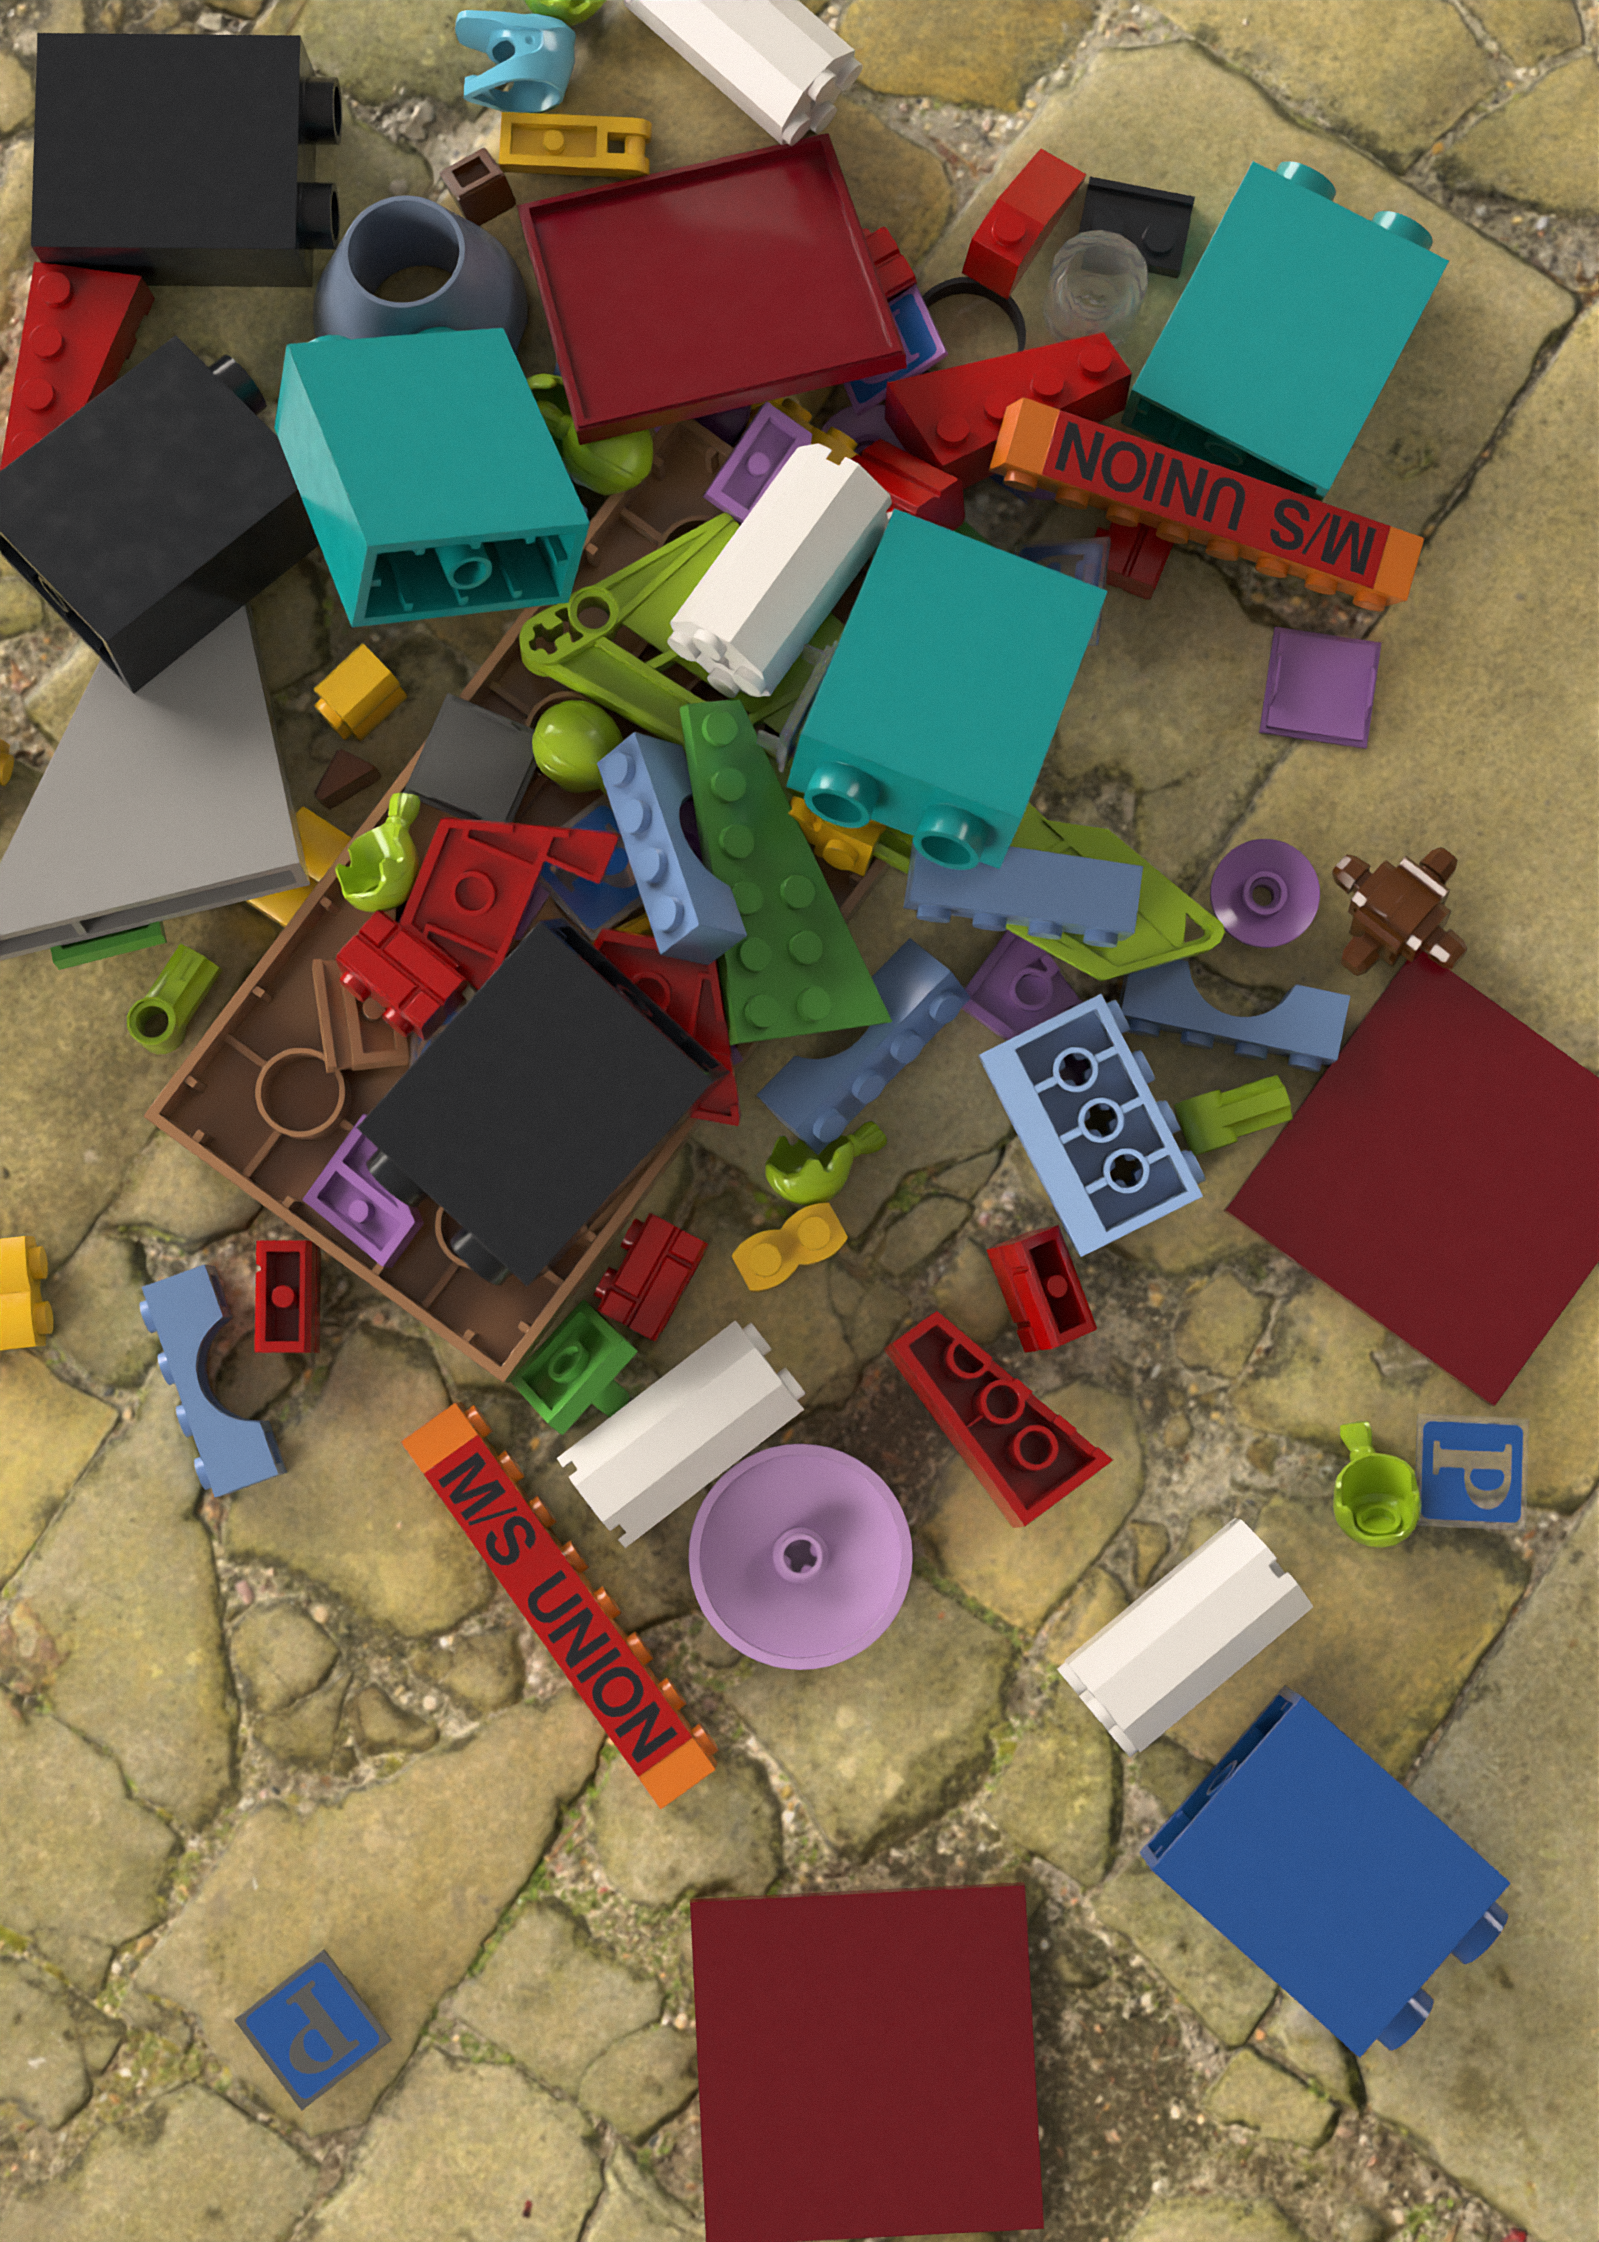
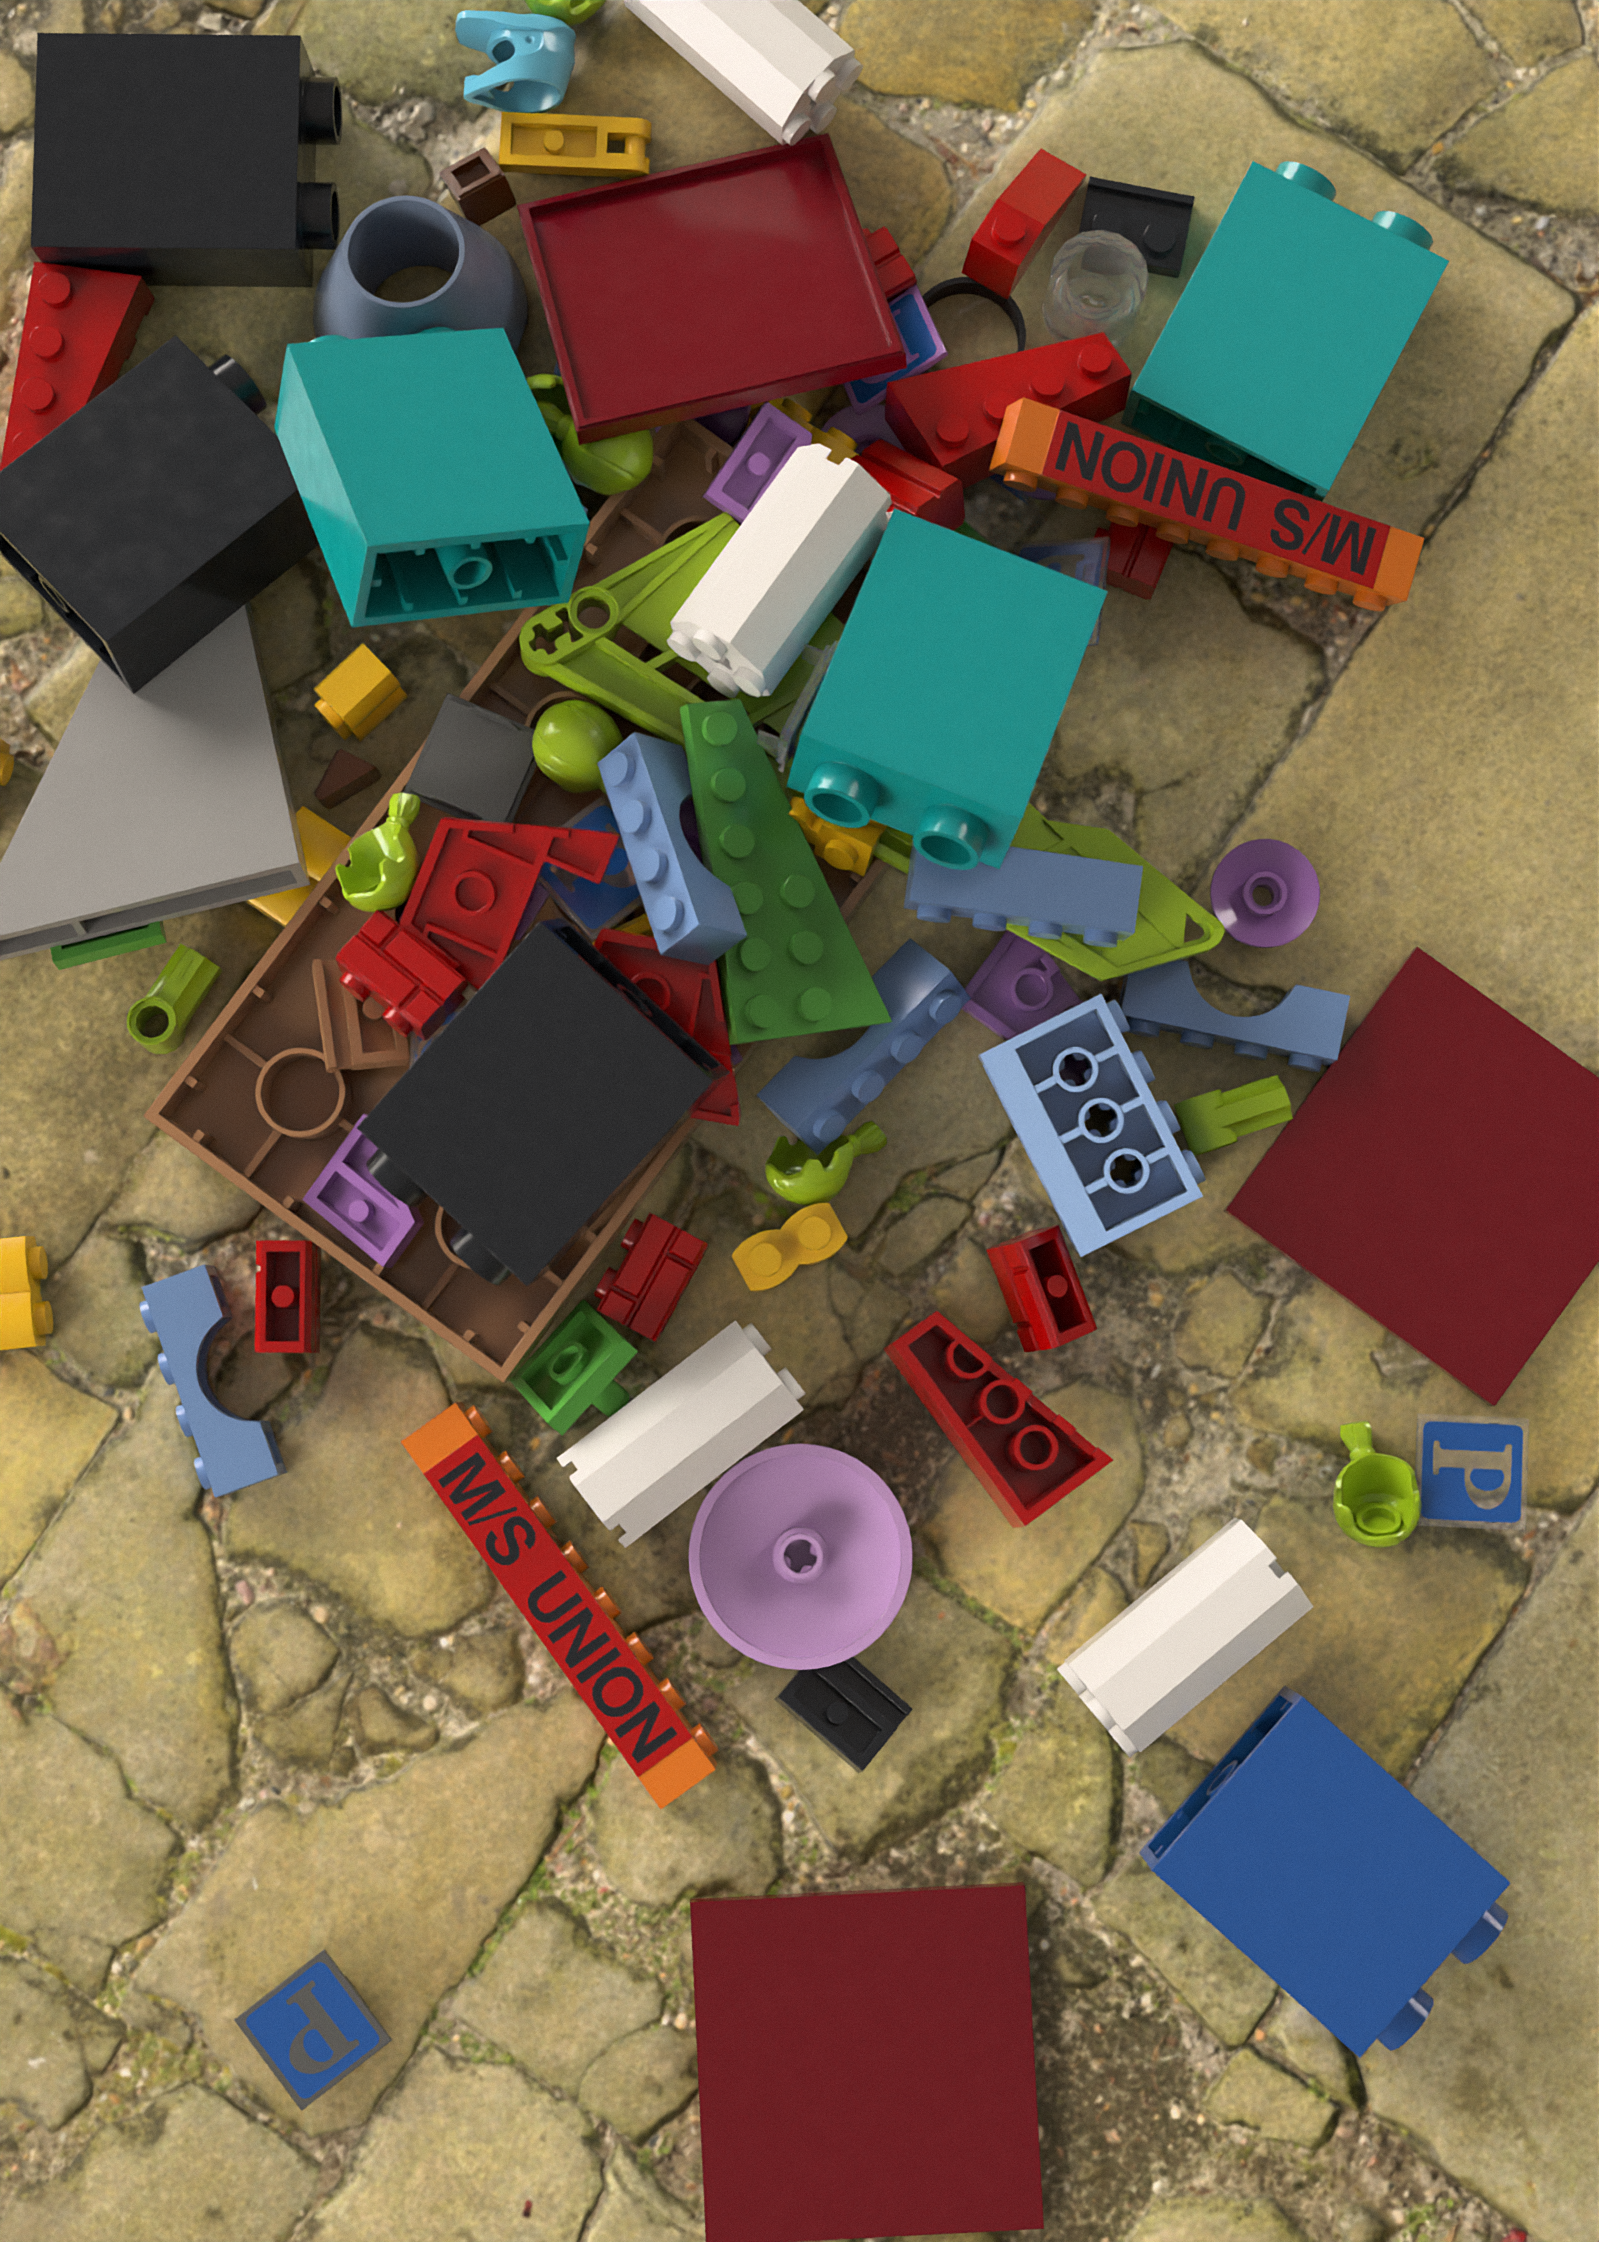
medium lavender piece [1259,627,1381,749] -> none
reddish brown piece [1332,847,1468,976] -> none
none -> black plate [774,1657,913,1773]

